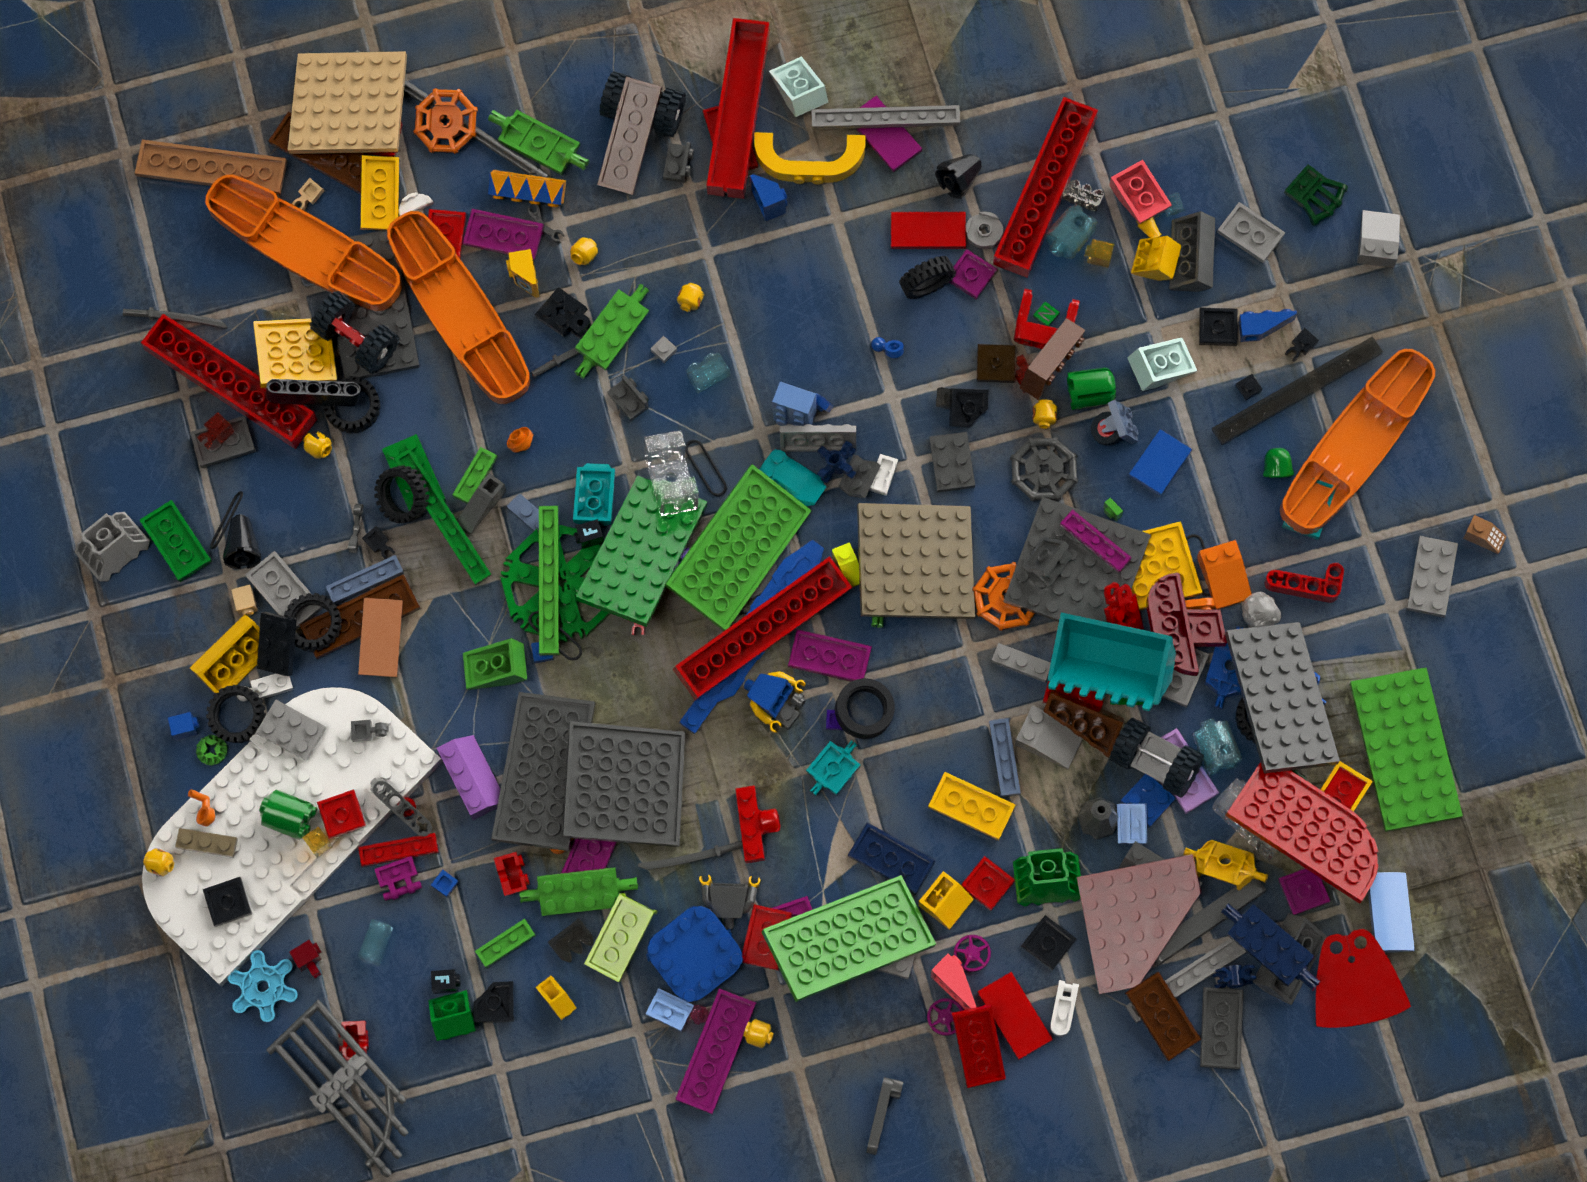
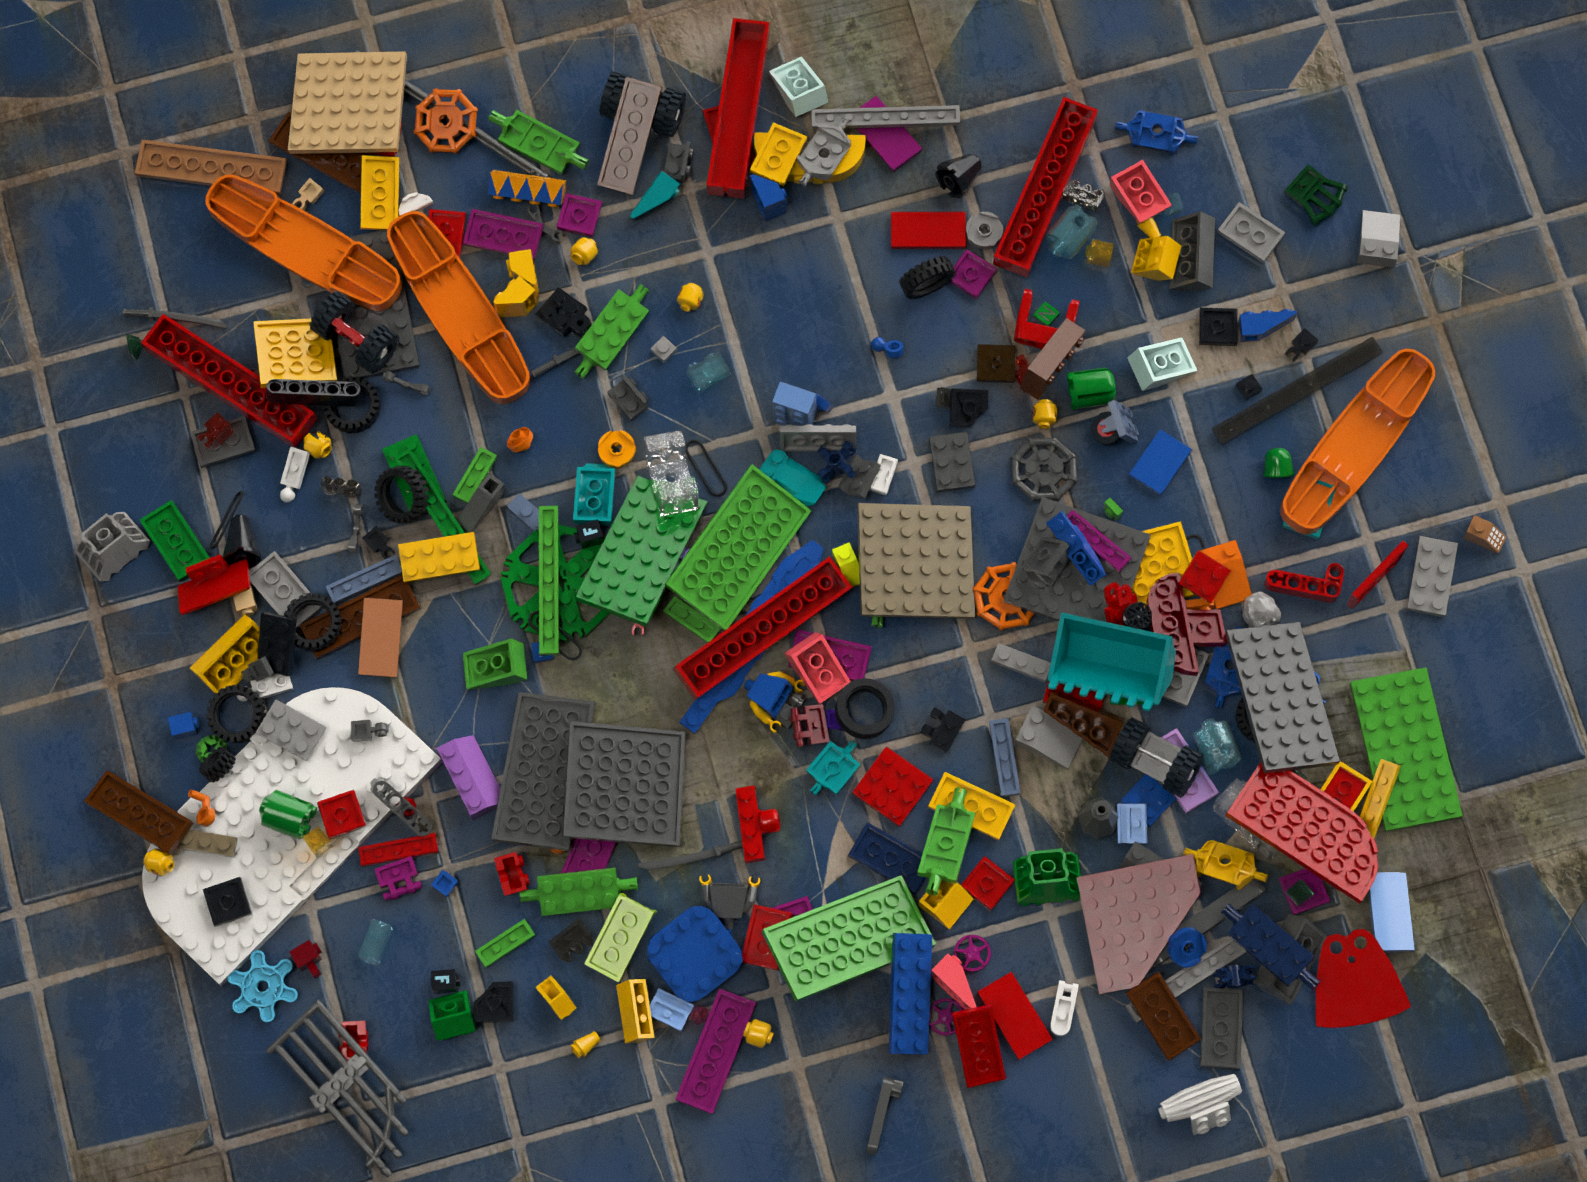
black tile [1021,915,1076,971] -> none
none -> reddish brown plate [84,770,194,855]
none -> clear green slope [126,334,143,361]
none -> red bracket [178,554,251,615]
none -> black tyre [199,746,236,783]
none -> dark grey plate [241,656,274,682]
none -> white plate [280,447,310,503]
none -> clear smoke plate [321,476,362,498]
none -> dark grey piece [382,371,430,396]
none -> yellow plate [398,532,480,583]
none -> yellow slope [493,276,539,317]
none -> magenta plate [557,193,602,237]
none -> yellow cone [570,1031,601,1058]
none -> light orange plate [598,430,636,469]
none -> yellow brick [616,979,655,1044]
none -> teal slope [628,171,680,219]
none -> bright green plate [663,596,721,643]
none -> yellow plate [750,122,807,186]
none -> coral slope [784,632,851,704]
none -> dark red plate [790,704,830,747]
none -> light grey plate [797,117,851,186]
none -> red plate [852,747,934,827]
none -> blue plate [888,933,932,1054]
none -> bright green plate [917,787,975,896]
none -> black plate [920,707,965,754]
none -> blue slope [1046,511,1106,586]
none -> blue plate [1115,110,1198,155]
none -> black wheel [1122,602,1152,629]
none -> white plate [1158,1074,1242,1135]
none -> blue plate [1167,927,1207,968]
none -> red plate [1177,550,1231,604]
none -> clear green plate [1285,879,1314,907]
none -> red tile [1347,540,1408,609]
none -> yellow plate [1360,759,1401,838]

